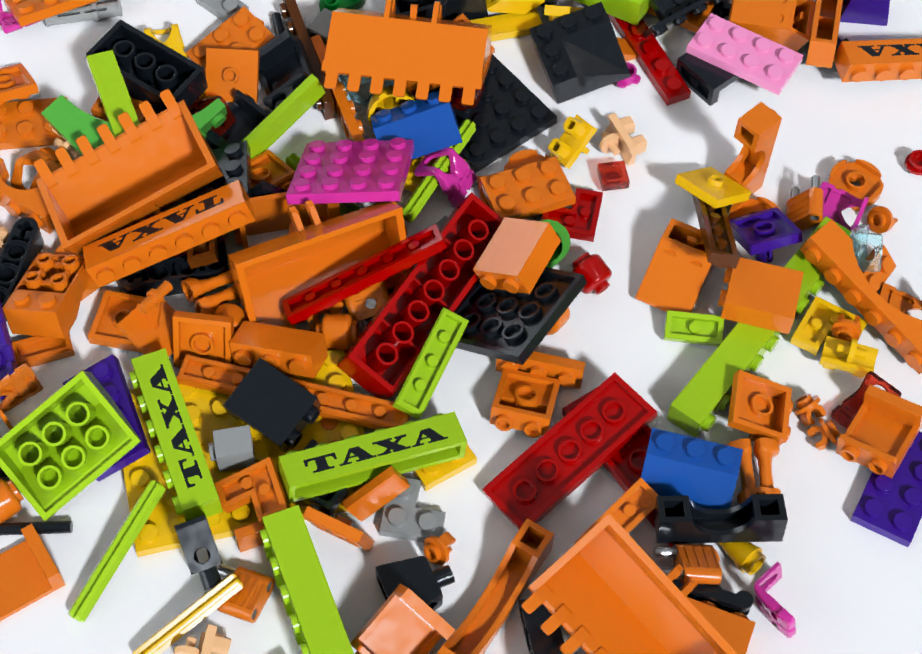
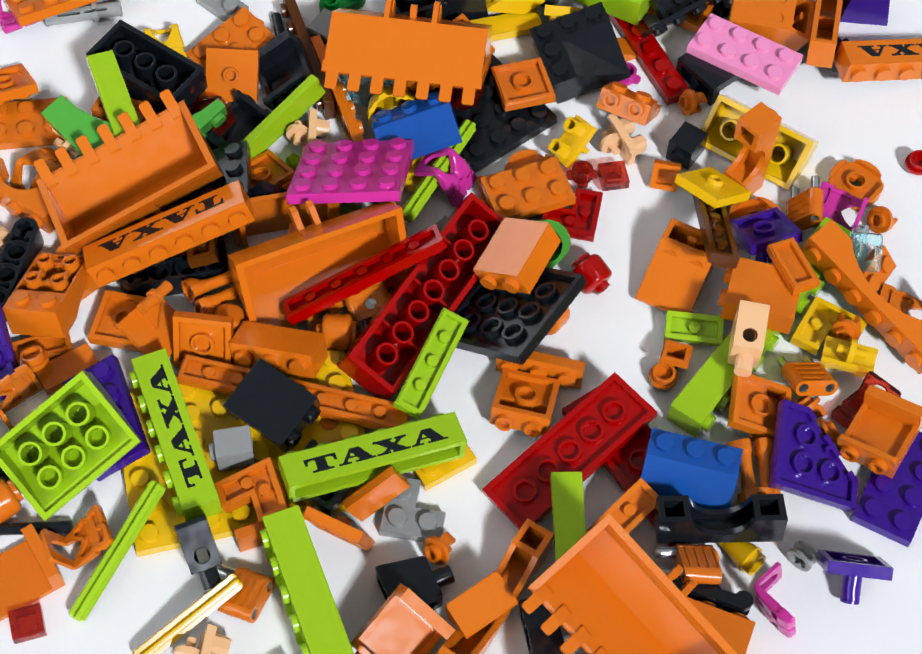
none -> clear red tile [8,602,47,644]
none -> orange plate [20,345,50,372]
none -> orange tile [35,343,98,395]
none -> orange piece [40,504,114,570]
none -> light nougat hips [286,108,330,156]
none -> orange slope [445,571,518,639]
none -> orange plate [491,57,556,112]
none -> lime tile [550,472,586,562]
none -> clear red plate [566,160,598,188]
none -> orange plate [596,81,662,126]
none -> orange plate [648,362,678,390]
none -> orange tile [650,159,681,192]
none -> orange slope [659,339,693,369]
none -> black brick [666,121,708,170]
none -> orange plate [678,89,708,116]
none -> yellow slope [701,94,819,190]
none -> light nougat torso [727,300,770,377]
none -> orange tile [766,237,820,296]
none -> dark purple plate [768,399,858,512]
none -> orange piece [776,356,838,396]
none -> light grey bush [786,540,819,572]
none -> dark purple tile [817,549,894,605]

